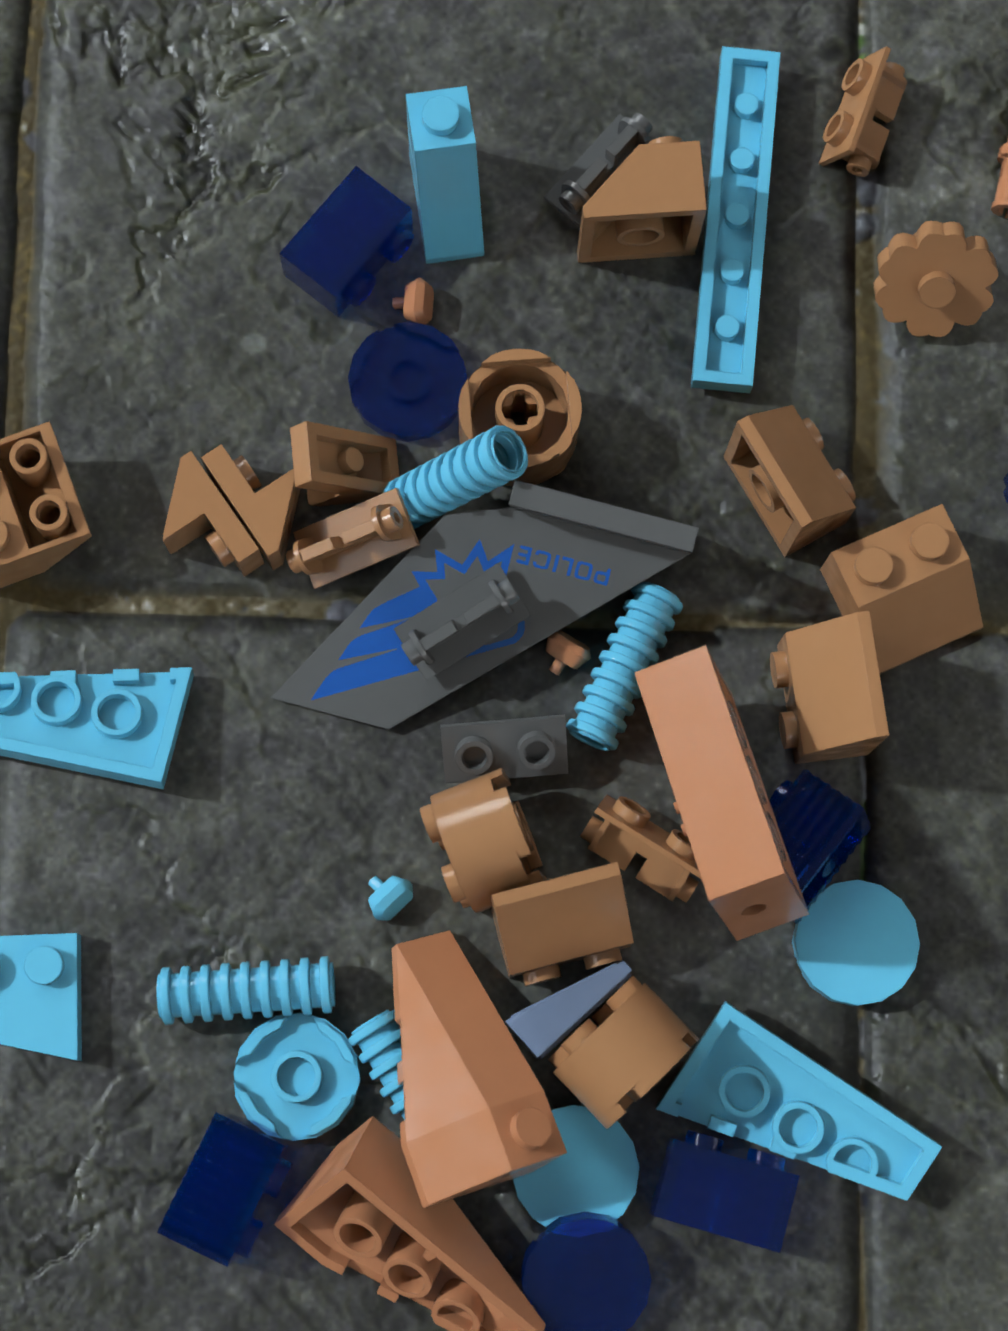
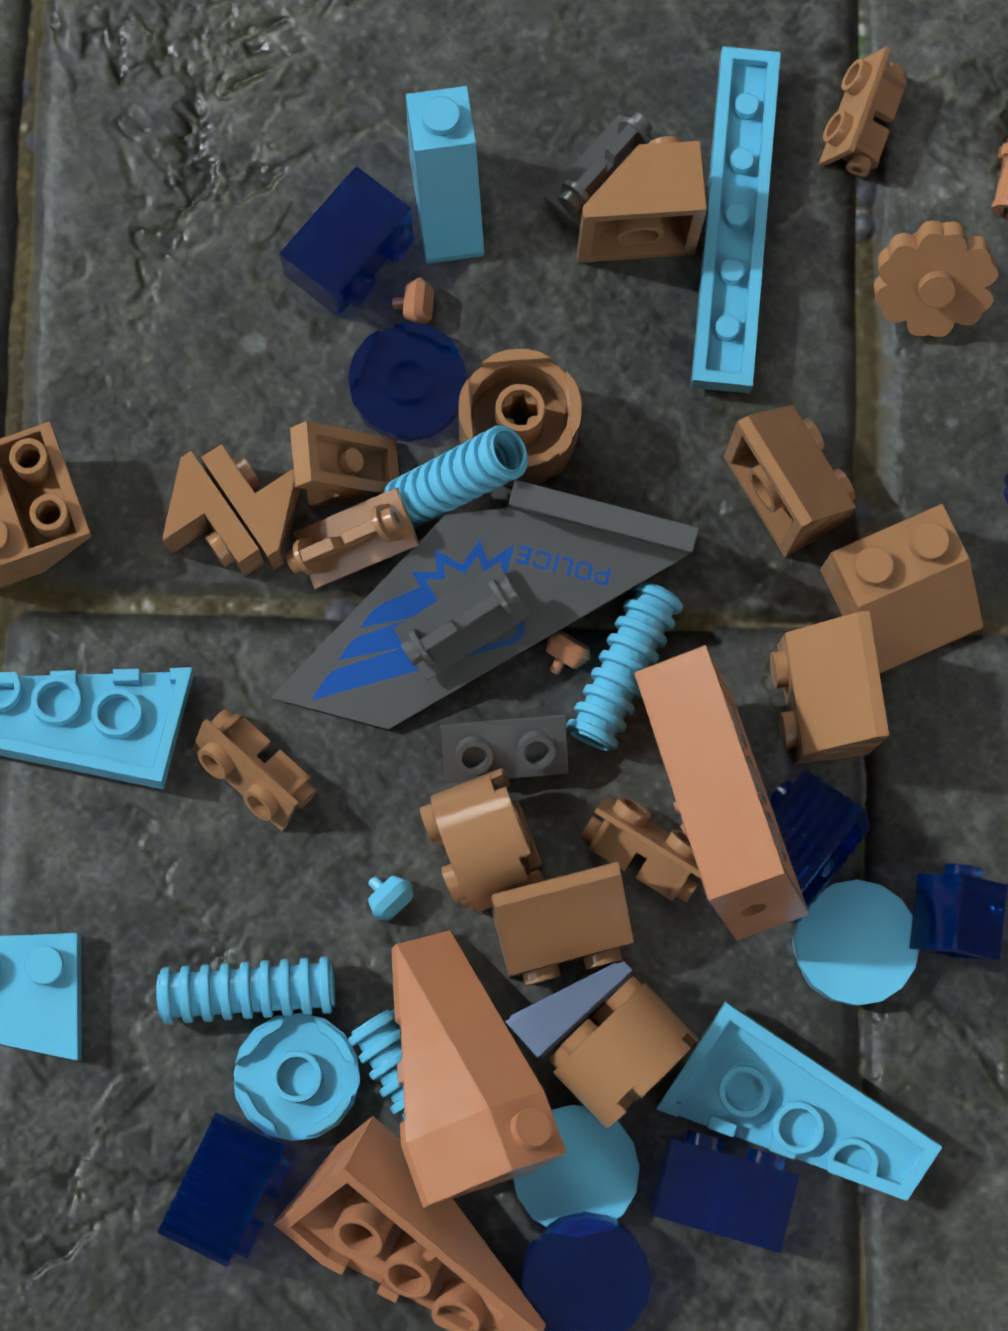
none -> medium nougat hinge [192,708,317,831]
none -> clear blue brick [909,864,1008,960]

